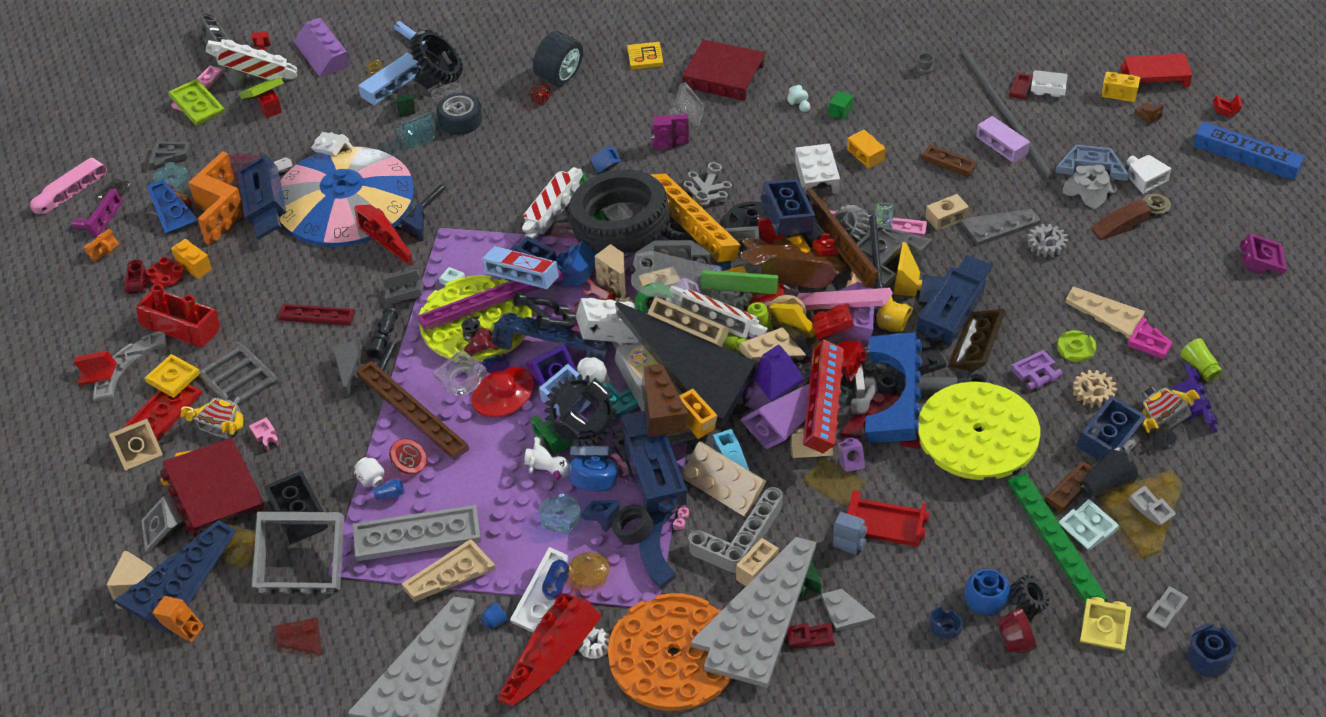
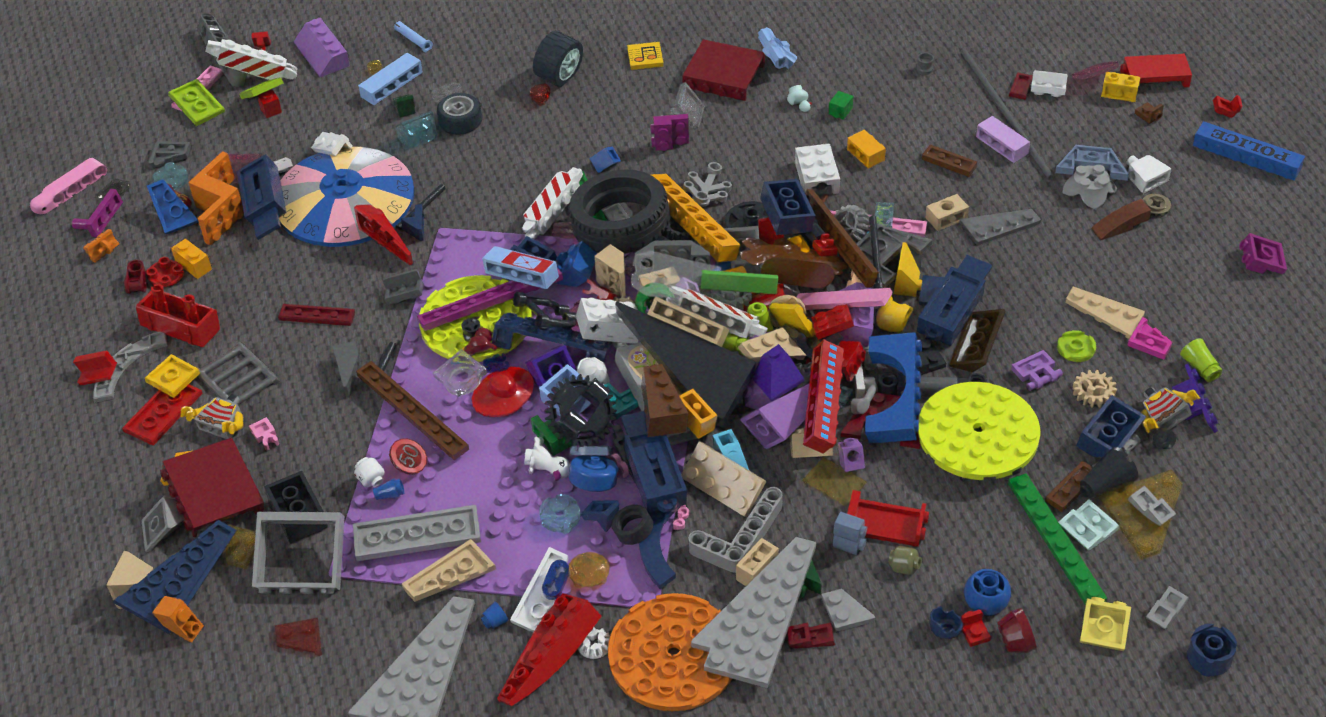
tan slope [109,419,163,471] -> none
black piece [366,307,399,359] -> none
black piece [409,29,463,89] -> none
light aqua tile [439,267,465,285] -> none
black tyre [1010,574,1050,617] -> none
light grey gear [1027,224,1068,257] -> none
none -> light blue piece [758,27,797,69]
none -> olive head [888,546,922,575]
none -> red bracket [961,610,991,647]
none -> clear pink tile [1072,61,1119,80]

